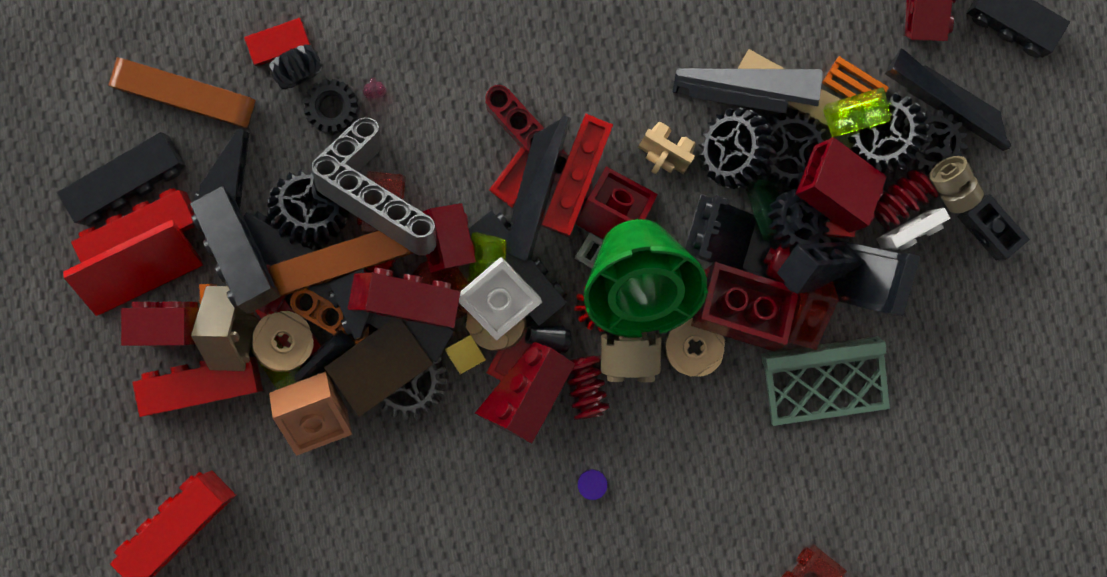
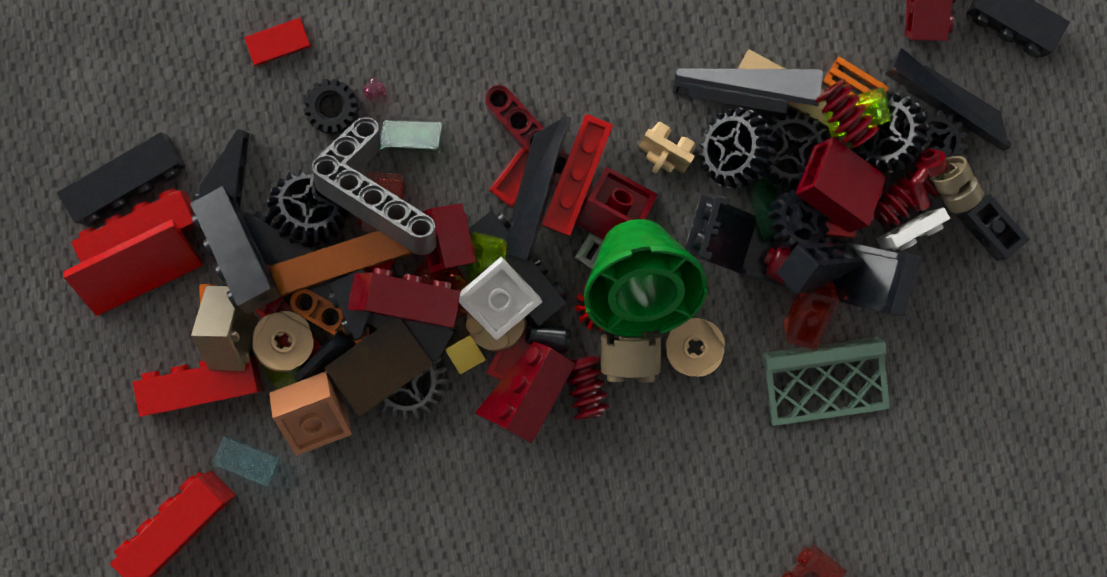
dark orange beam [108,57,256,128] -> none
dark red brick [121,301,199,346] -> none
black gear [269,44,322,89] -> none
dark purple tile [578,469,607,500] -> none
dark red brick [691,262,798,352] -> none
none -> clear light blue plate [212,436,280,486]
none -> clear green slope [380,120,442,152]
none -> dark red piece [815,79,879,148]
none -> dark red plate [910,149,949,210]

